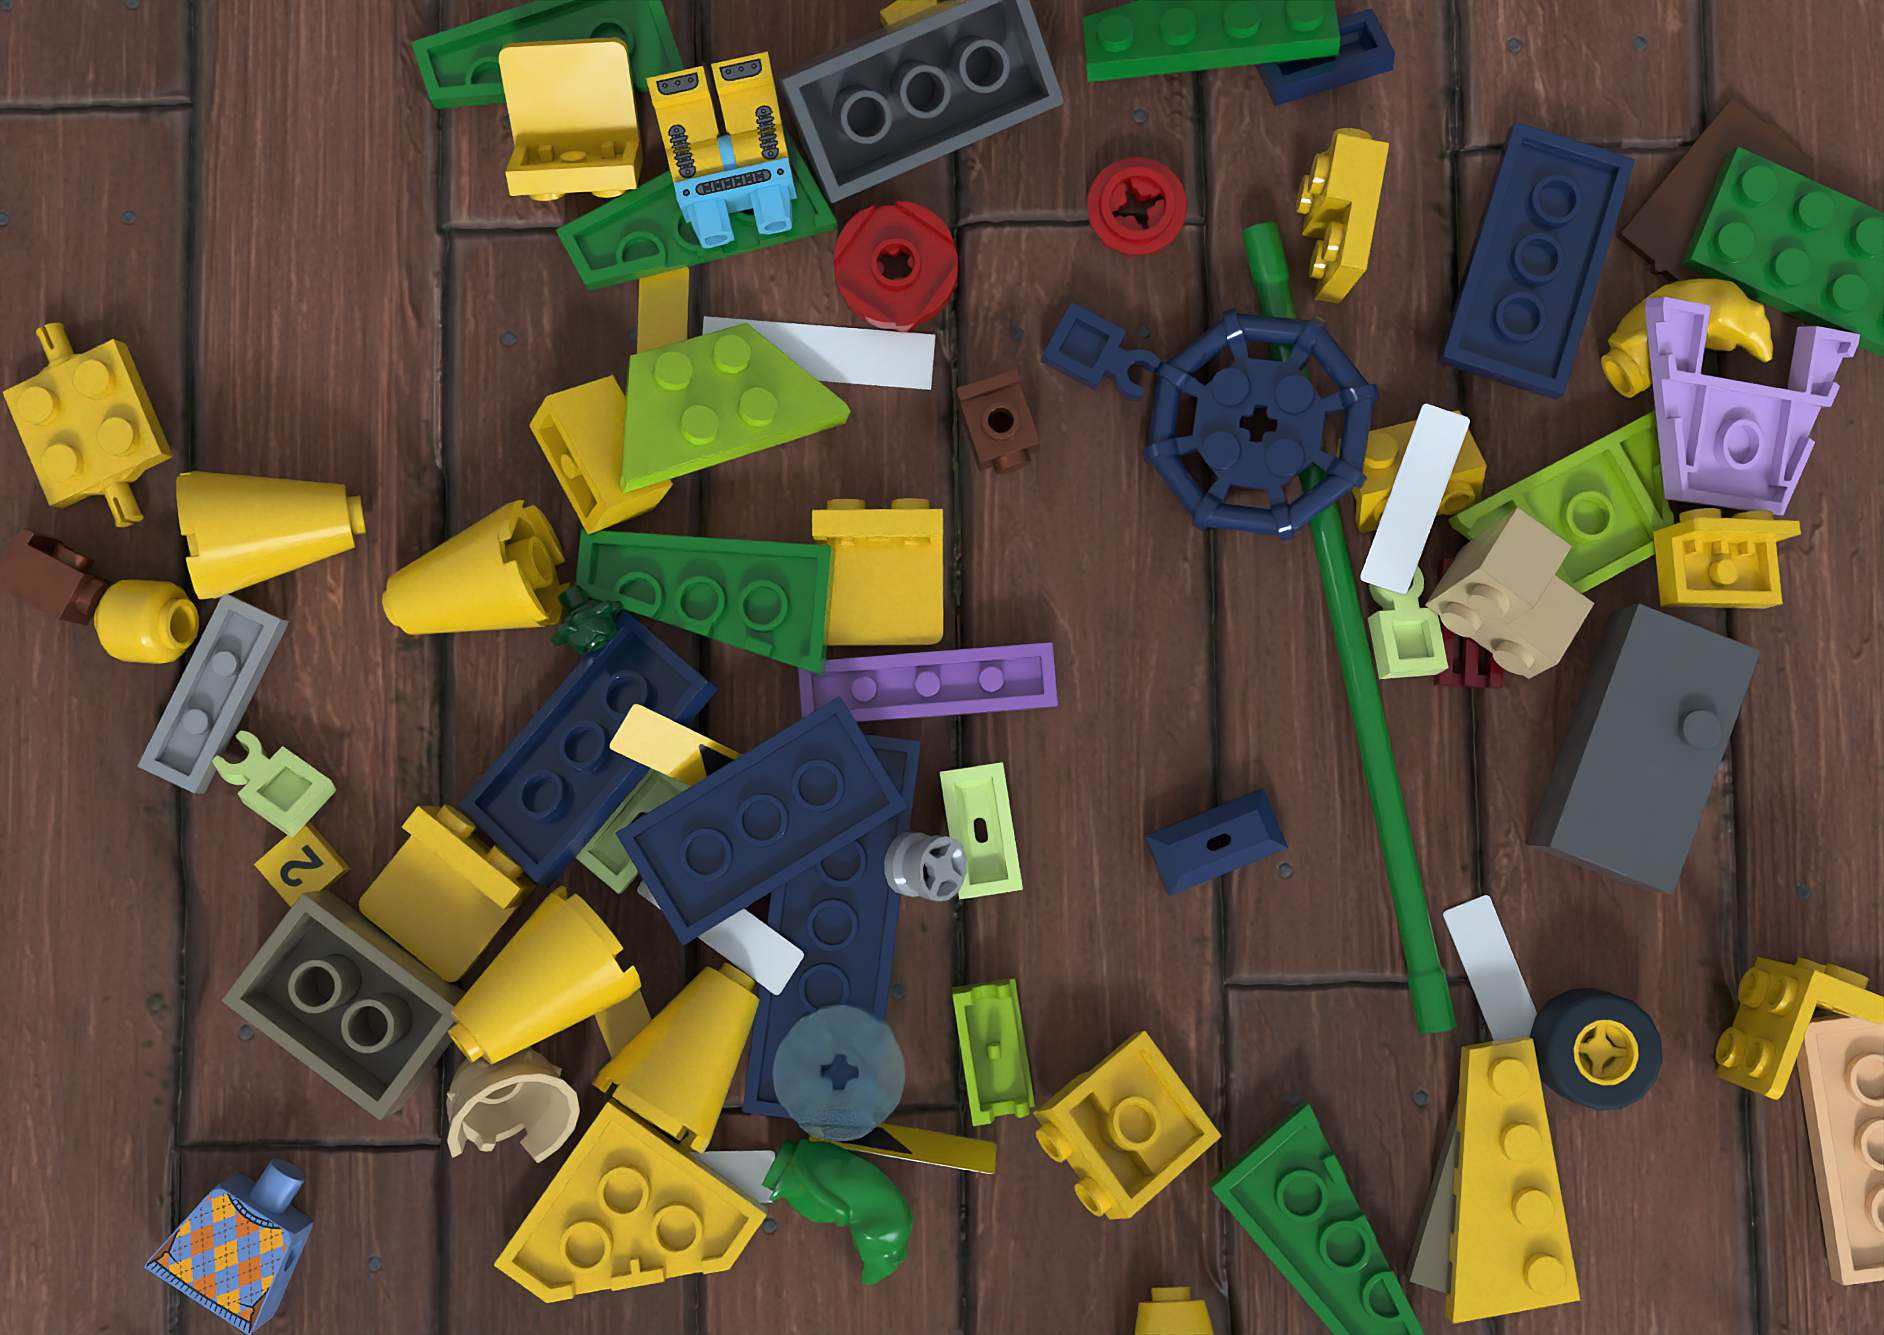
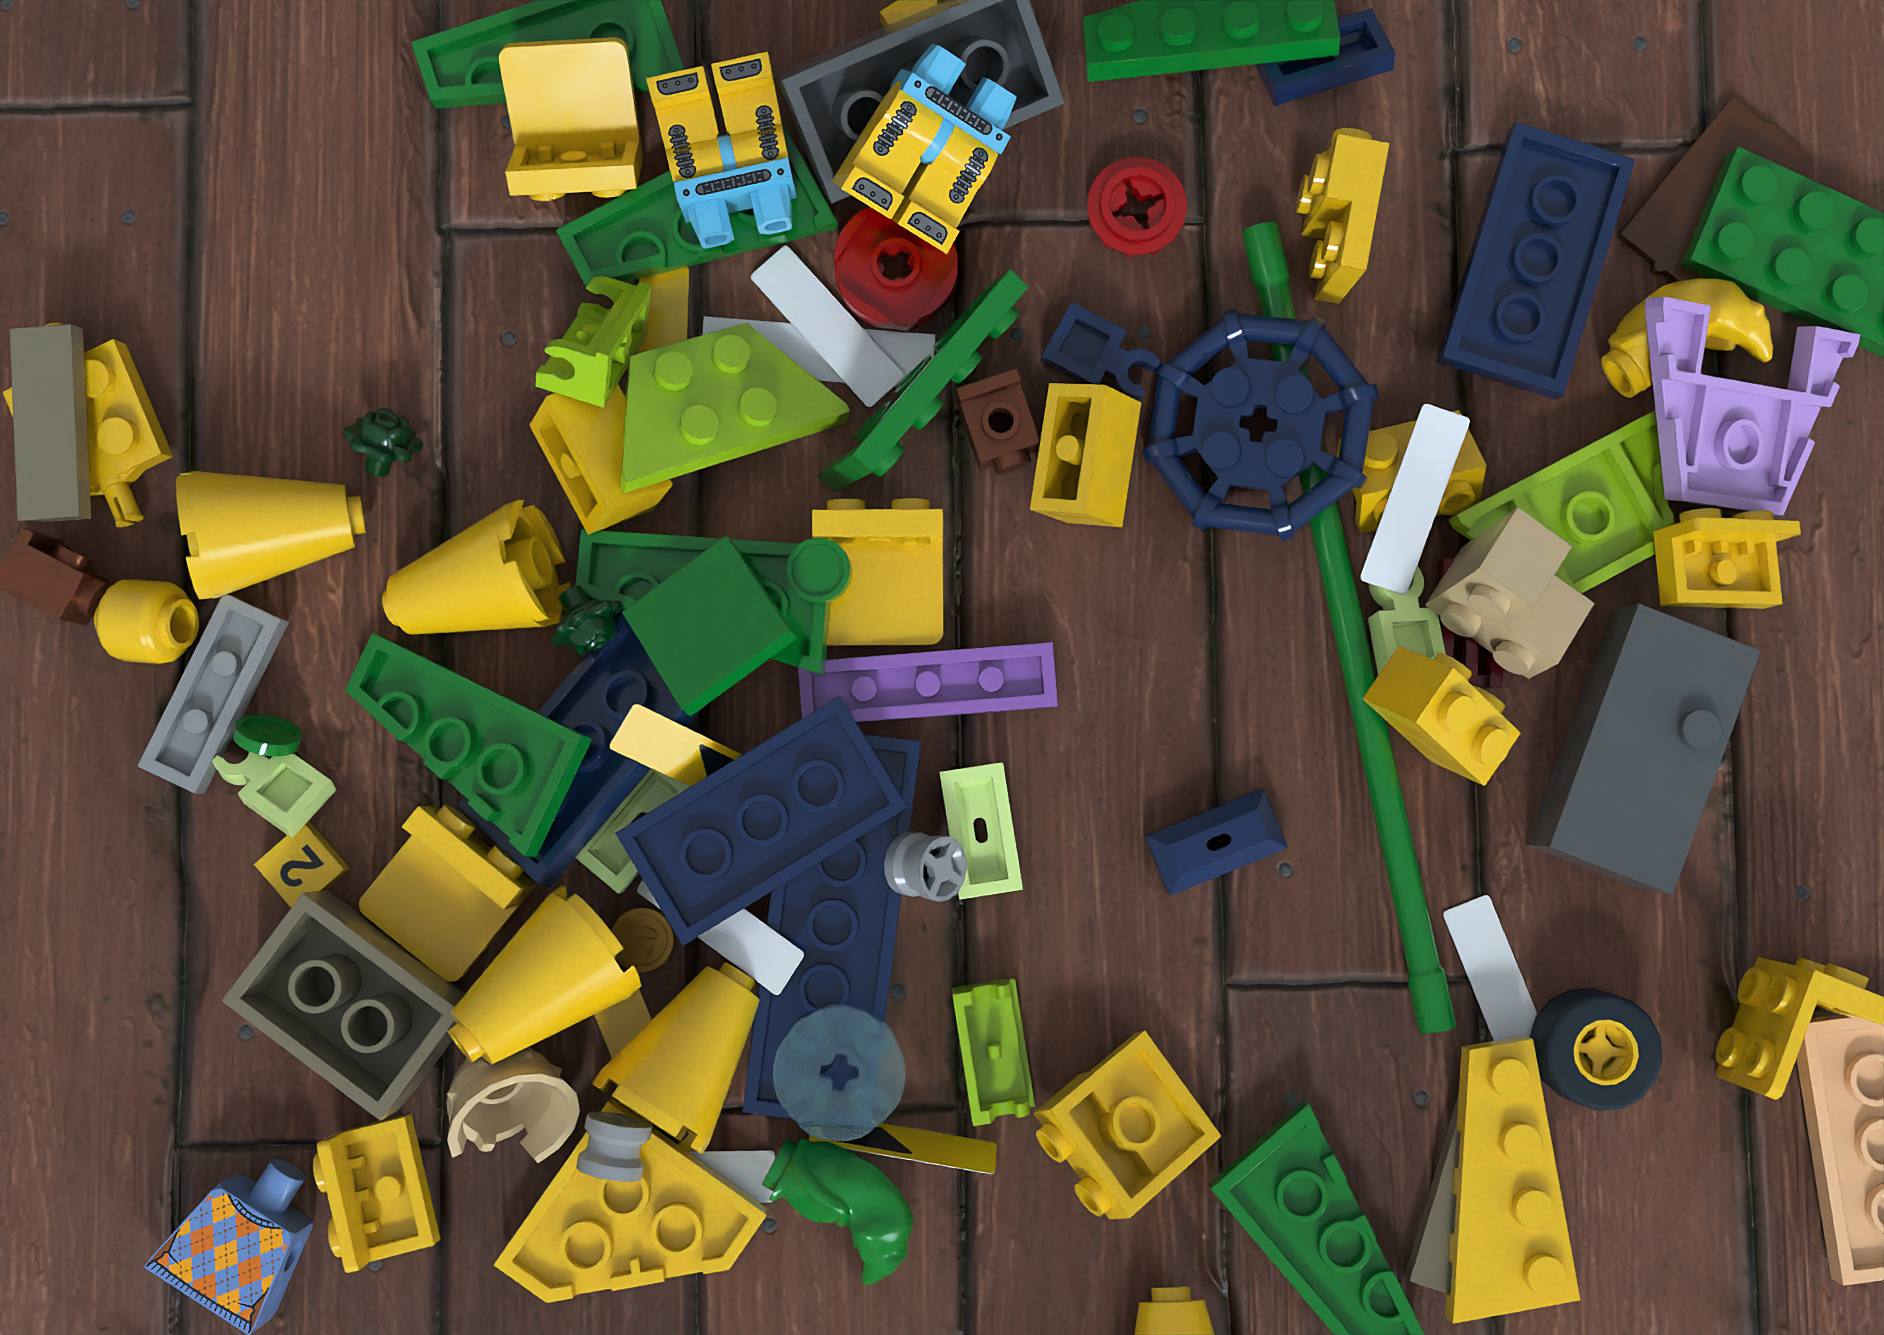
none -> dark tan tile [10,324,91,523]
none -> green piece [233,714,302,756]
none -> yellow bracket [313,1113,441,1273]
none -> dark green plant [343,408,424,477]
none -> green wing [345,633,592,858]
none -> lime hinge [535,276,652,408]
none -> light grey wheel [576,1112,653,1182]
none -> pearl gold piece [611,907,675,972]
none -> green tile [622,535,797,716]
none -> white sticker [751,246,904,407]
none -> green piece [786,538,852,604]
none -> green wing [817,269,1028,492]
none -> hips [832,44,1017,254]
none -> yellow brick [1030,383,1141,527]
none -> yellow brick [1363,646,1521,786]

